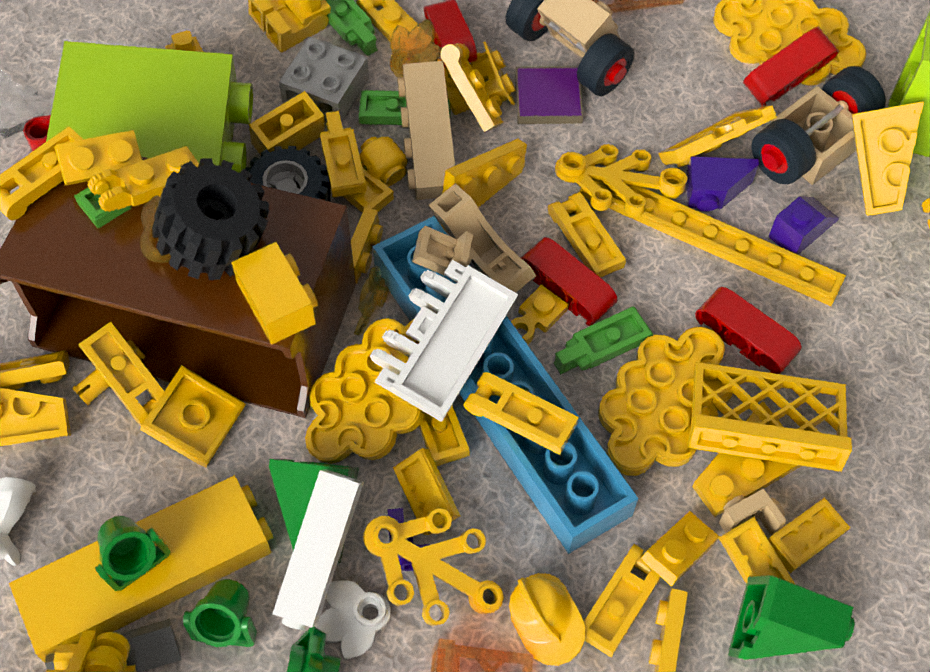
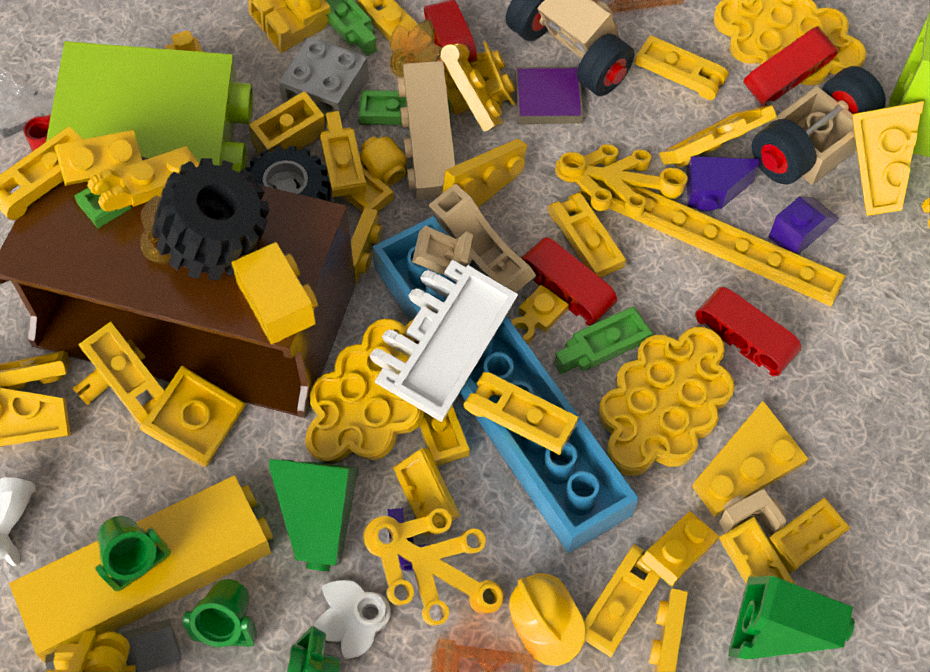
white brick [273,470,364,630] -> none
clear yellow plate [354,265,389,336] -> none
yellow fence [688,362,852,472] -> none
none -> yellow plate [634,35,729,101]

